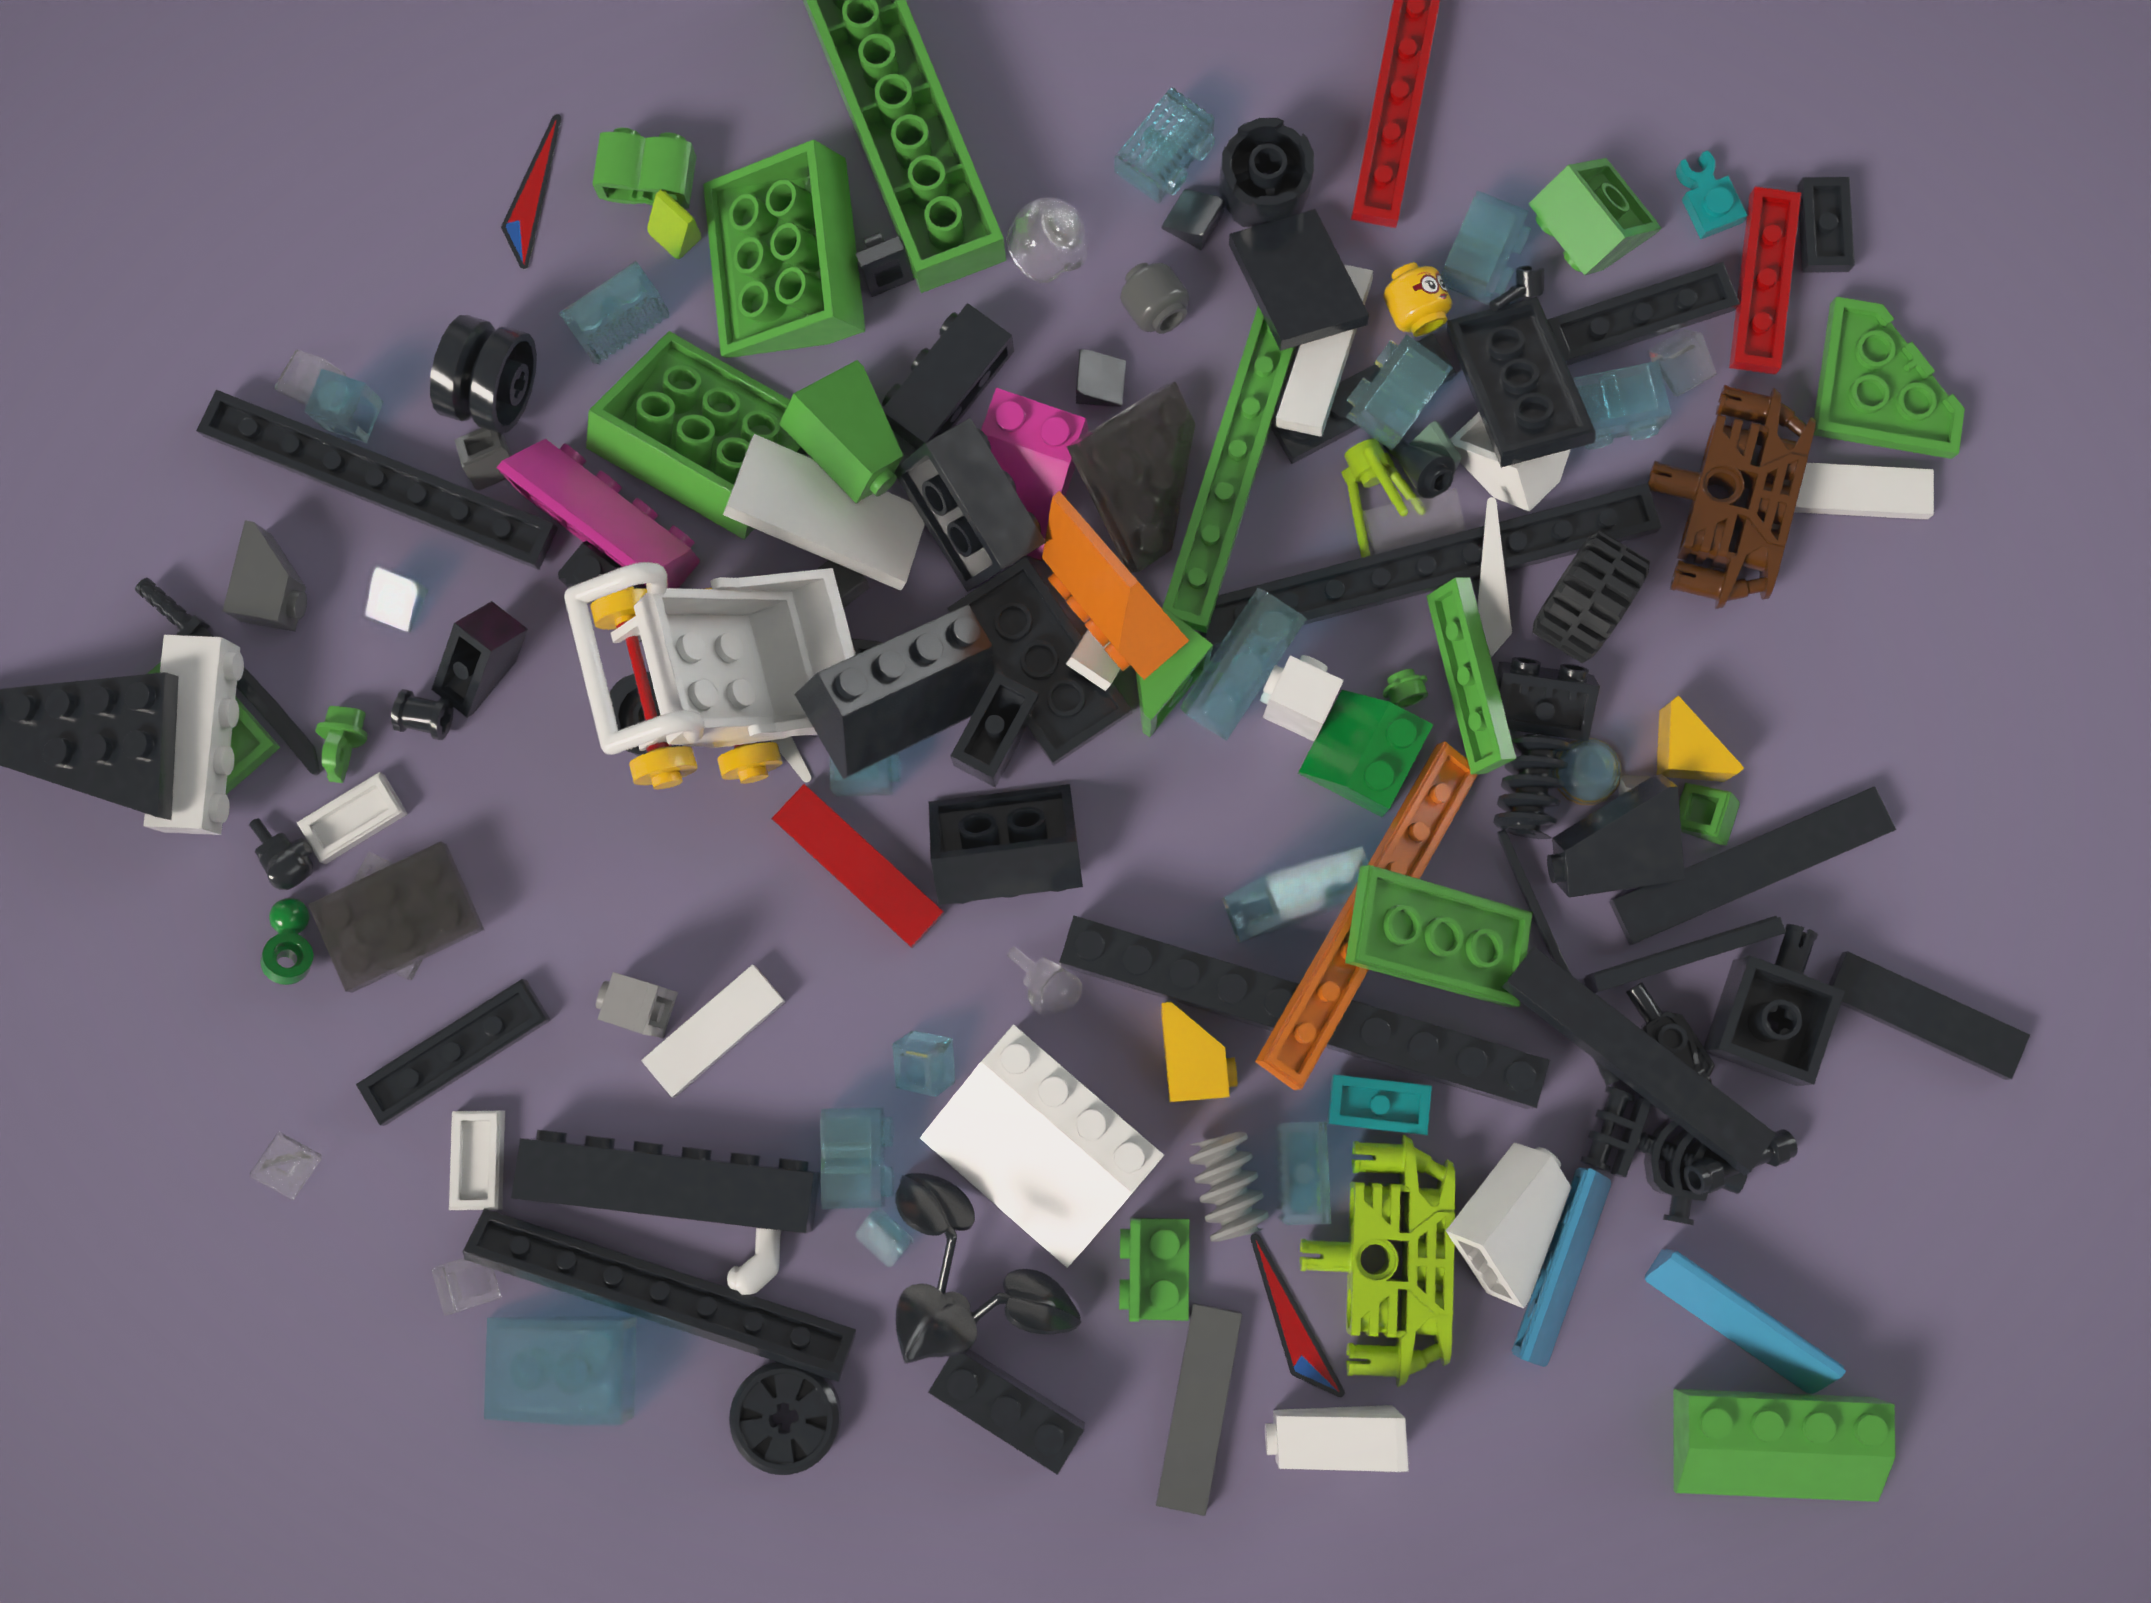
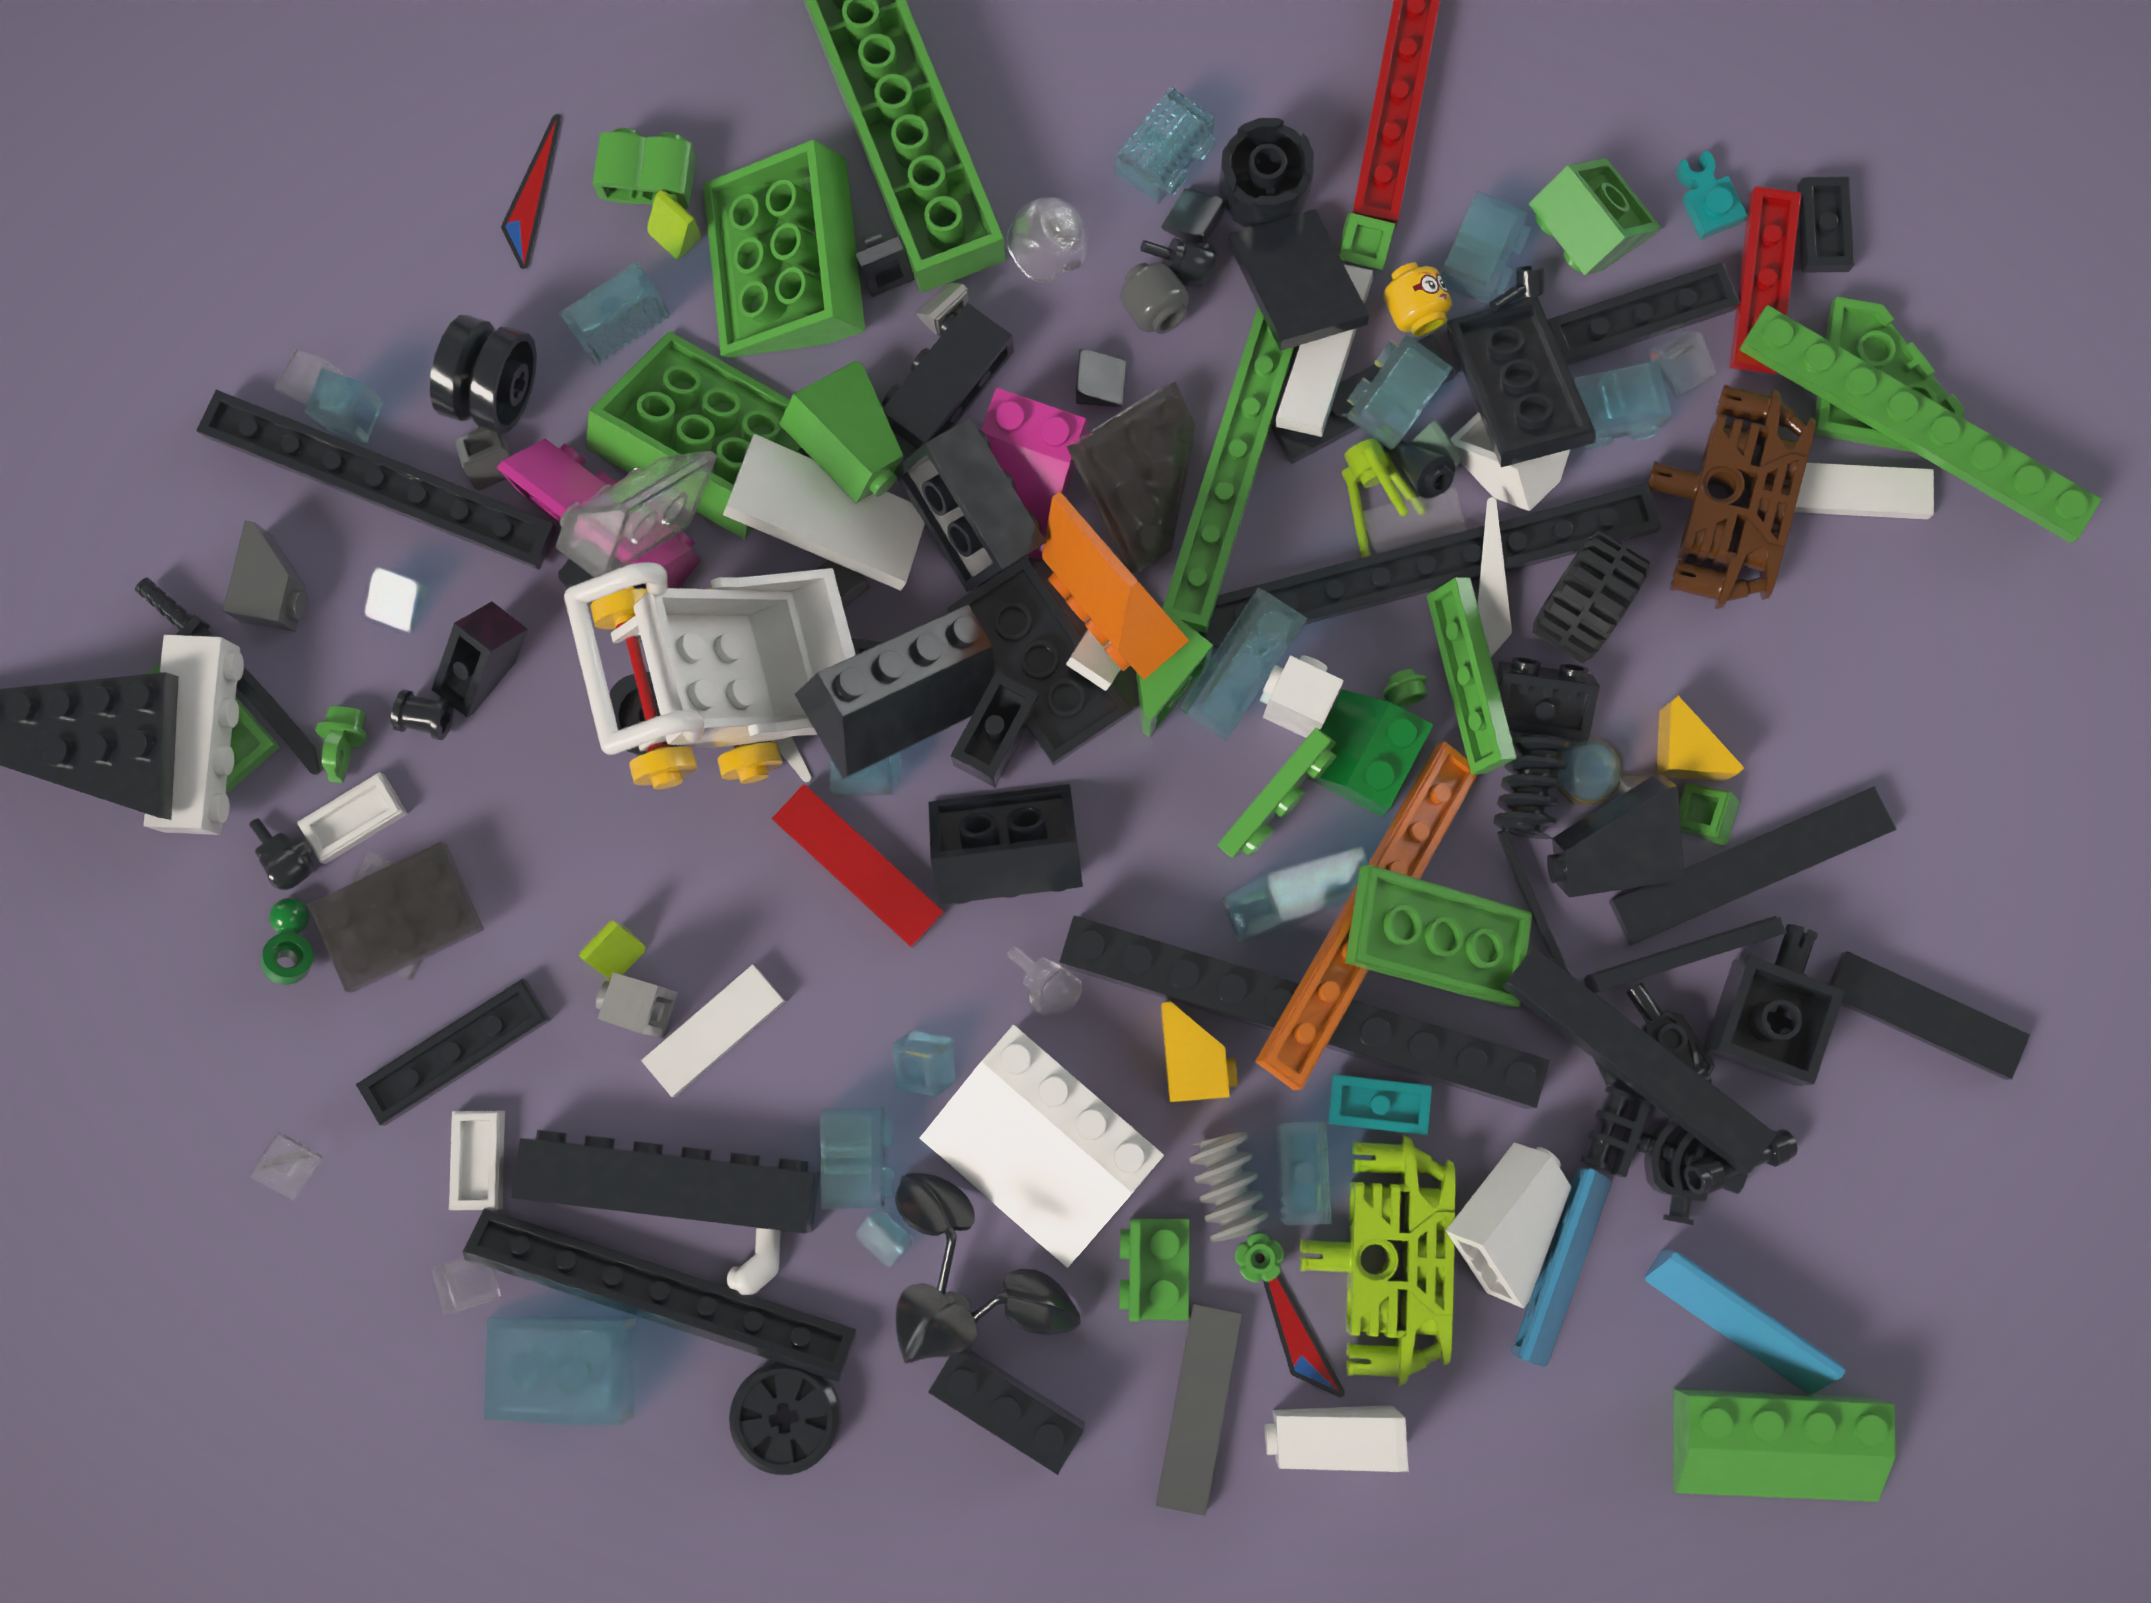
none -> clear slope [555,450,717,578]
none -> lime slope [579,920,646,980]
none -> light grey slope [916,283,970,336]
none -> black piece [1140,238,1218,287]
none -> bright green plate [1217,727,1337,858]
none -> bright green plate [1235,1233,1284,1283]
none -> bright green plate [1337,212,1395,270]
none -> bright green plate [1738,305,2102,543]

